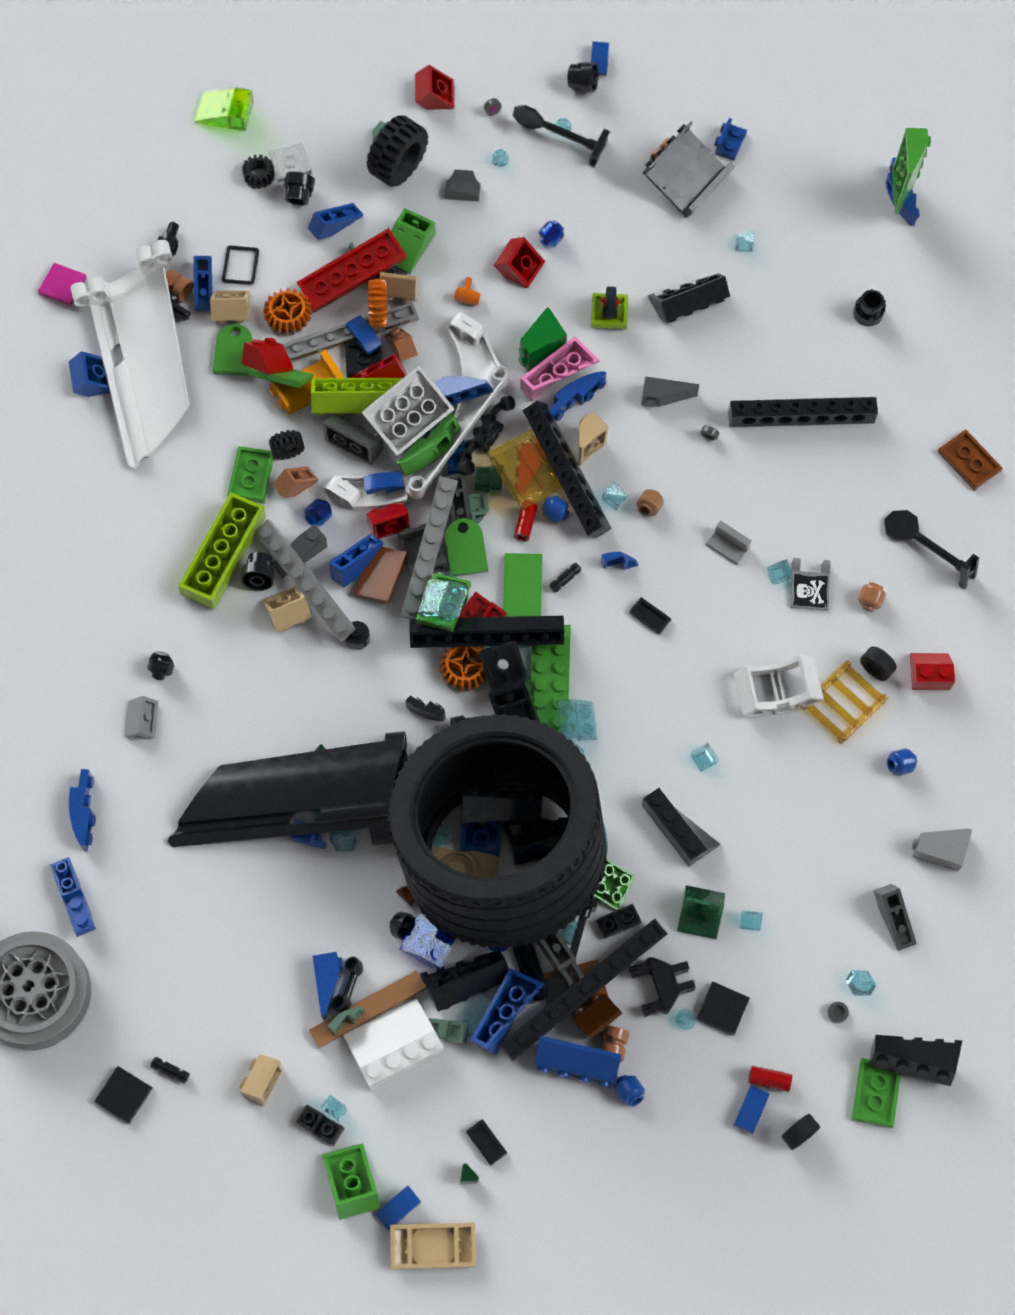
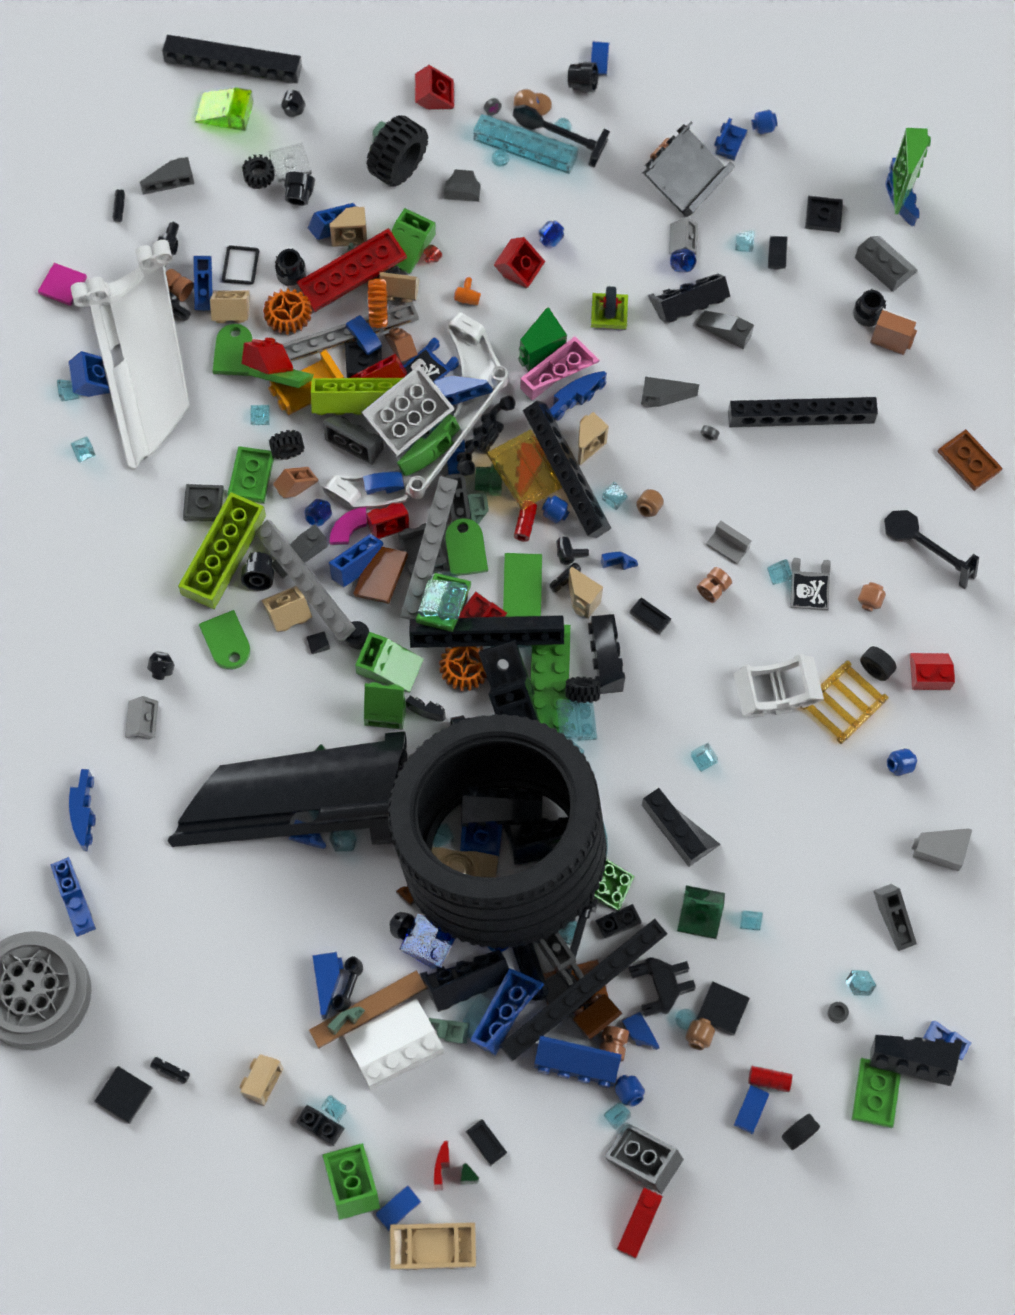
none -> clear light blue slope [57,380,79,402]
none -> clear light blue slope [71,436,96,462]
none -> black axle [112,189,125,222]
none -> dark grey slope [140,157,194,195]
none -> black brick [162,34,302,83]
none -> dark grey tile [183,484,224,521]
none -> bright green tile [199,610,250,670]
none -> clear light blue plate [250,405,270,425]
none -> black piece [275,248,306,286]
none -> black piece [281,90,306,117]
none -> black slope [306,631,330,654]
none -> dark pink tile [329,507,367,545]
none -> tan slope [330,206,367,247]
none -> slope [355,632,424,693]
none -> bright green slope [364,682,406,730]
none -> flag [403,338,459,384]
none -> clear red tile [424,244,443,263]
none -> red slope [434,1141,450,1191]
none -> clear light blue brick [473,114,578,174]
none -> medium nougat cap [513,89,552,116]
none -> black piece [556,537,589,565]
none -> black tyre [565,676,601,703]
none -> tan slope [568,567,603,619]
none -> black wedge [588,614,625,694]
none -> clear light blue slope [604,1102,631,1130]
none -> dark grey slope [605,1123,684,1194]
none -> red slope [617,1187,663,1258]
none -> blue slope [622,1012,659,1050]
none -> light grey panel [669,216,698,257]
none -> clear blue head [670,249,696,272]
none -> medium nougat head [686,1018,715,1050]
none -> dark grey slope [696,310,754,349]
none -> nougat wheel [697,567,732,603]
none -> blue head [751,110,778,135]
none -> black slope [768,236,788,269]
none -> black tile [805,195,843,232]
none -> dark grey slope [855,236,918,292]
none -> nougat piece [870,308,917,355]
none -> slope [923,1020,972,1060]

